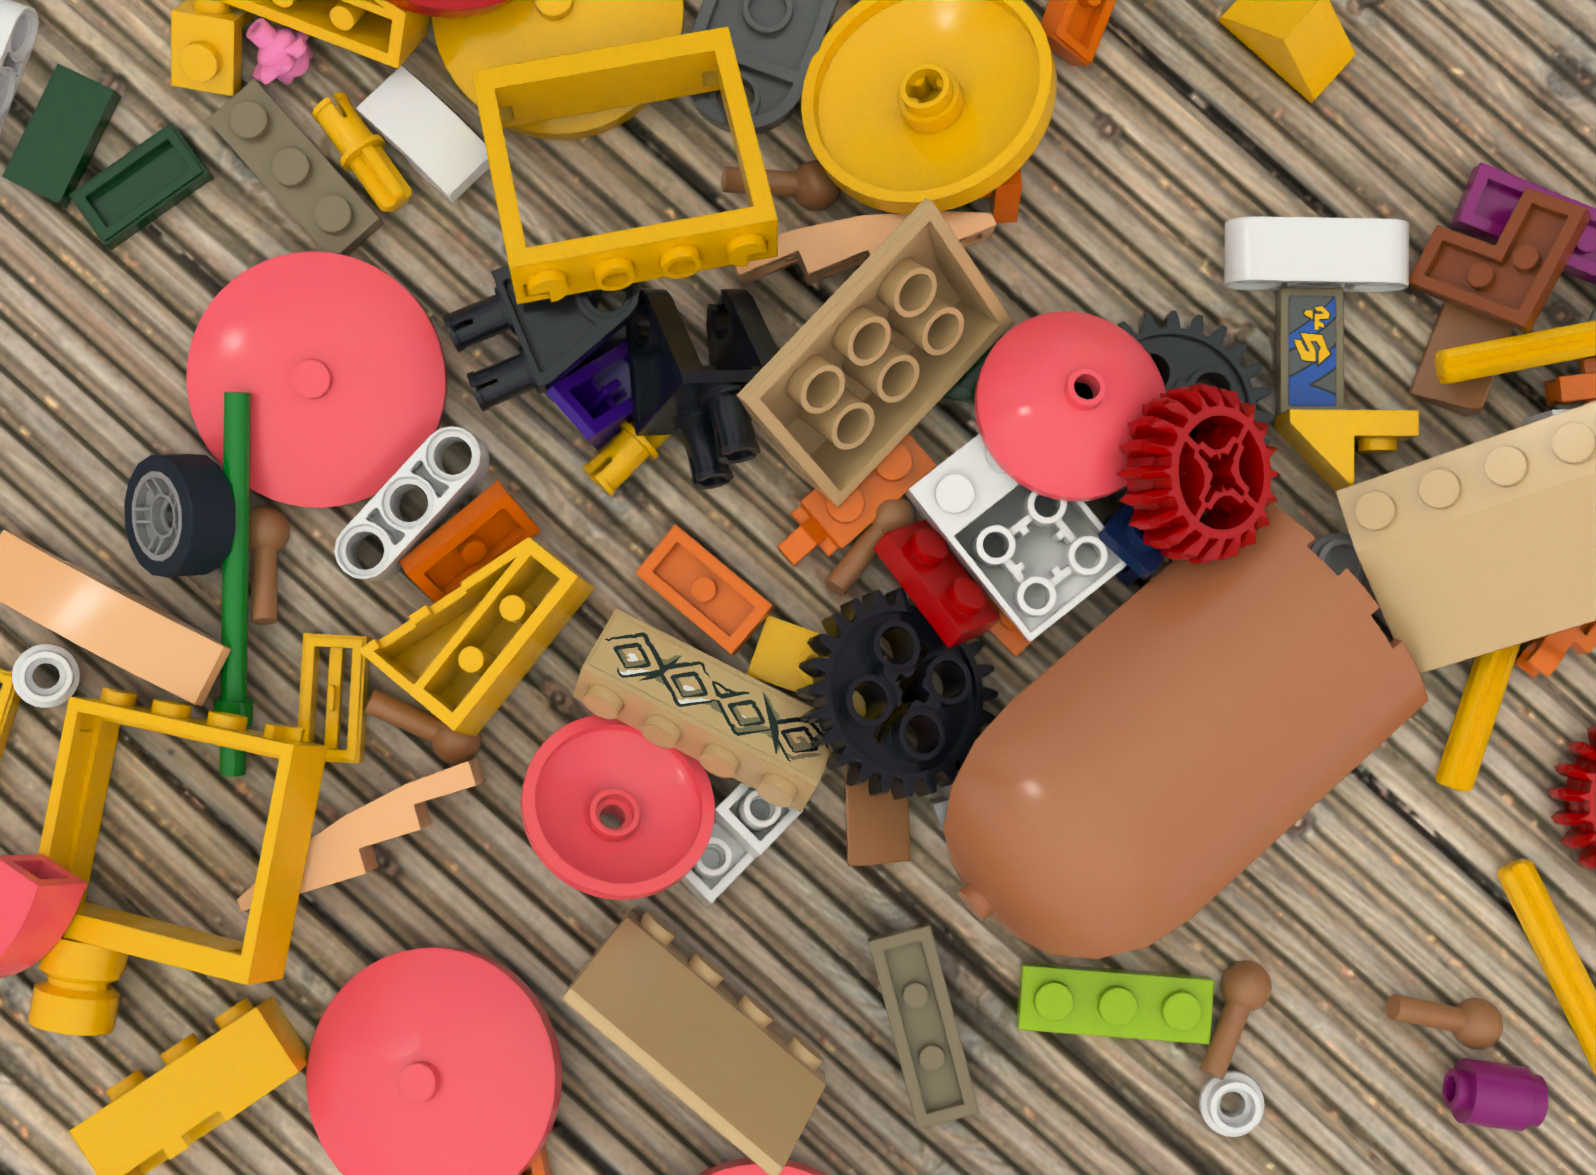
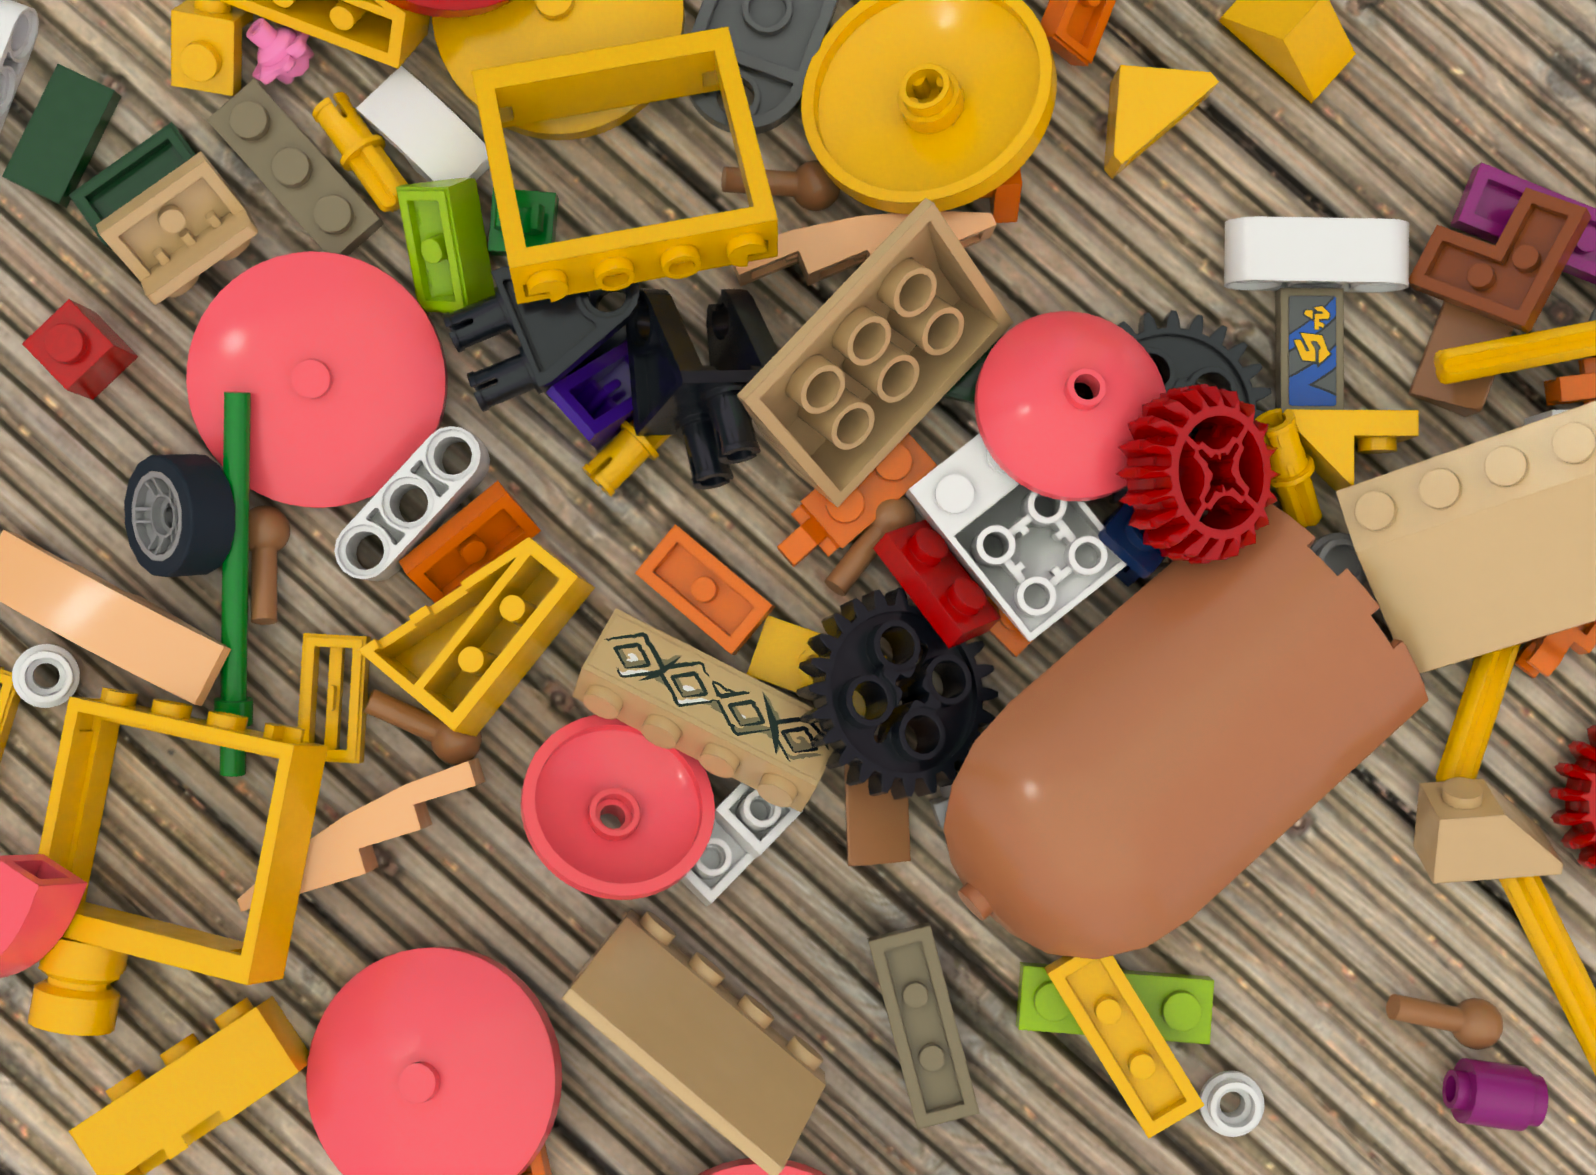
medium nougat bar [1199,960,1272,1080] -> none
none -> red brick [22,299,138,400]
none -> tan bracket [96,151,258,305]
none -> lime slope [396,178,495,313]
none -> green tile [488,188,559,257]
none -> yellow plate [1044,956,1205,1139]
none -> yellow slope [1104,65,1219,179]
none -> yellow axle [1255,408,1322,528]
none -> tan slope [1413,777,1563,884]

